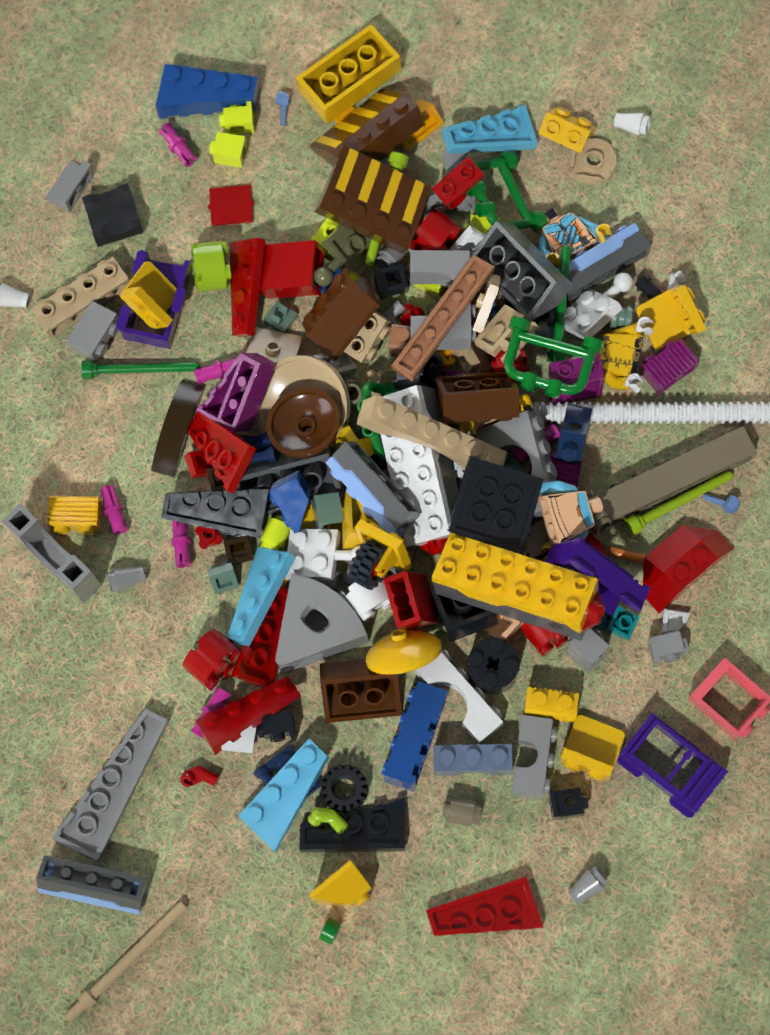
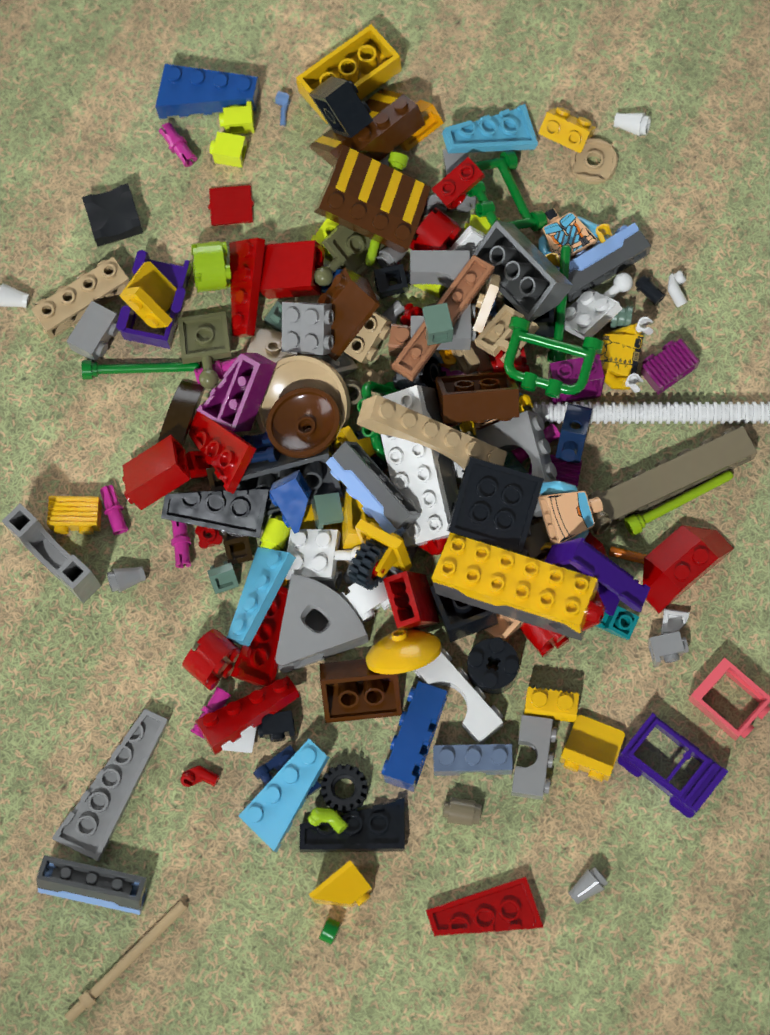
light grey panel [46,161,95,213] -> none
black brick [548,787,589,820] -> none
light grey brick [566,627,609,674] -> none
yellow bracket [635,285,706,350] -> none
medium blue hand [703,493,740,514] -> none
none -> red brick [122,435,190,510]
none -> olive plate [178,311,232,389]
none -> light grey plate [282,301,334,355]
none -> black brick [309,76,374,138]
none -> sand green panel [422,303,453,346]

